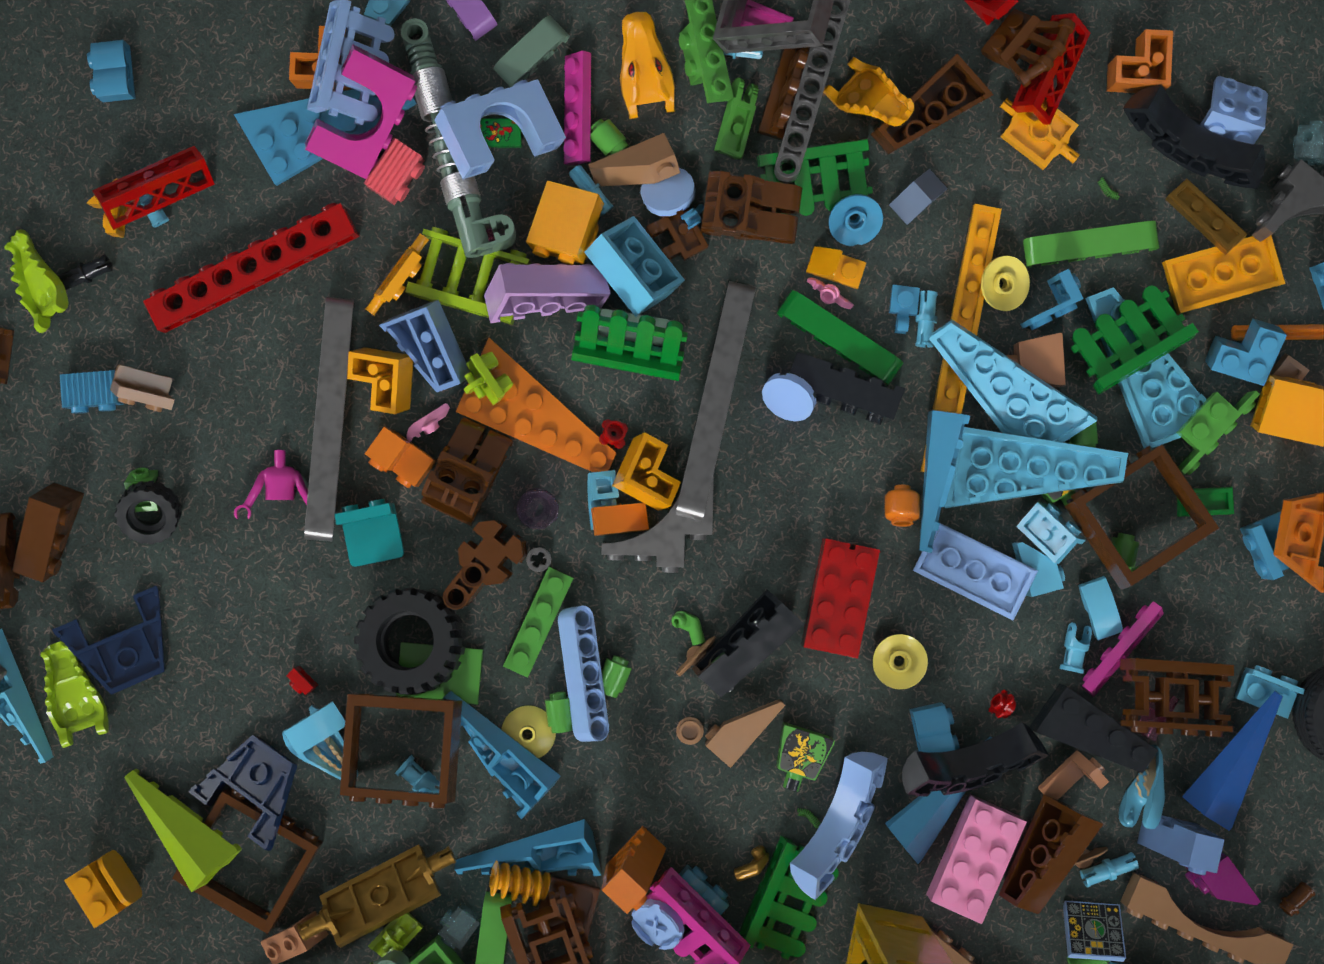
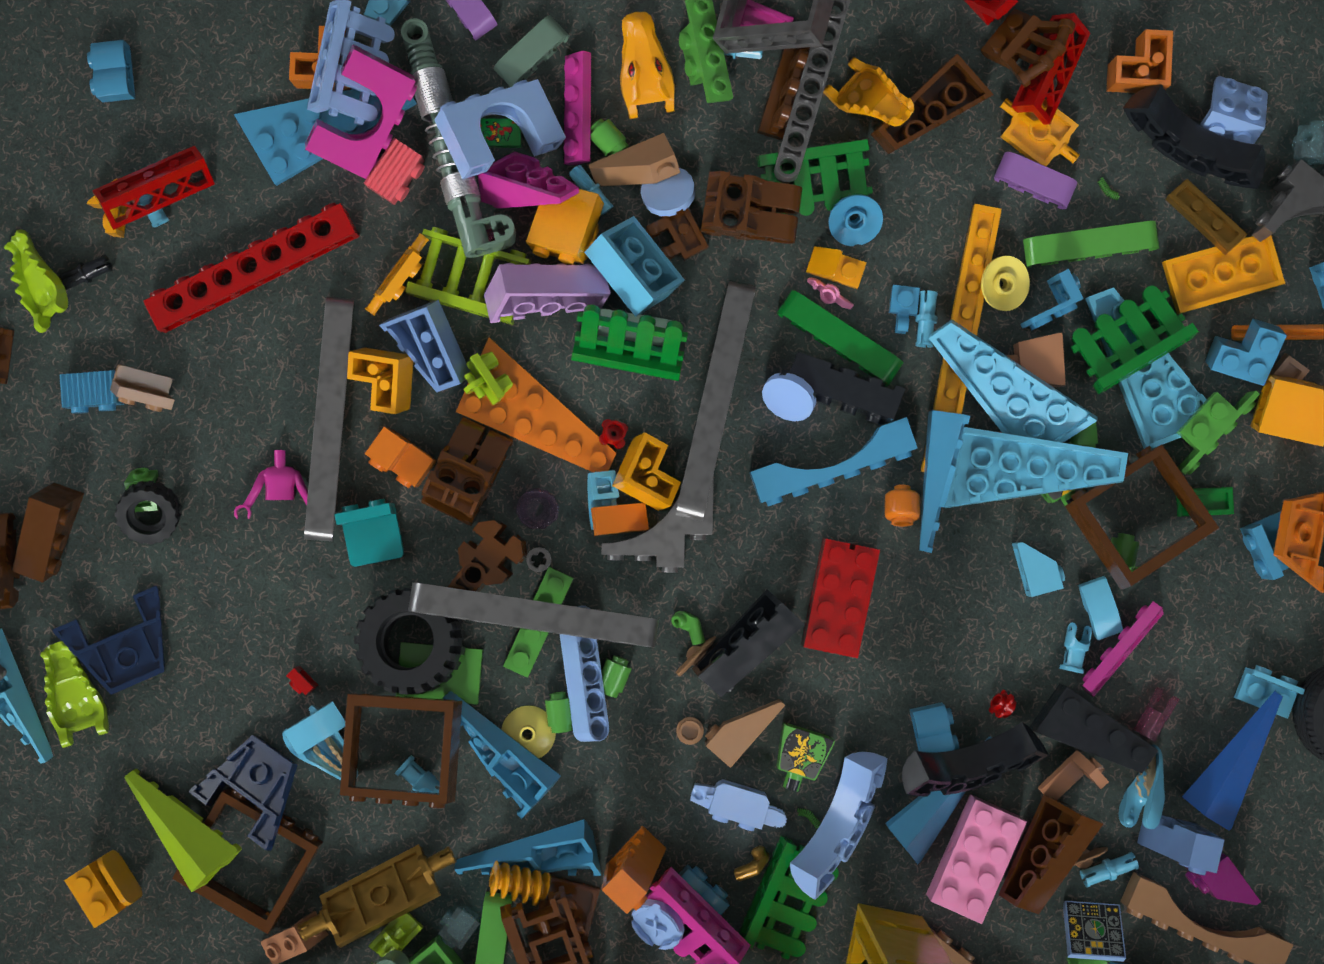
bright pink piece [406,403,450,442] -> none
dark azure hand [681,204,704,230] -> none
bright green hinge [714,77,759,160] -> none
light yellow dish [873,634,928,689] -> none
sand blue slope [889,169,948,225] -> none
light blue tile [913,523,1038,620] -> none
medium azure bracket [1016,502,1085,564] -> none
reddish brown fence [1120,658,1234,737] -> none
reddish brown pin [1279,881,1316,917] -> none
none -> flat silver beam [408,583,659,648]
none -> dark pink wedge [478,152,579,208]
none -> light blue hinge [690,779,787,831]
none -> dark azure arch [749,417,917,506]
none -> medium lavender beam [994,152,1077,209]

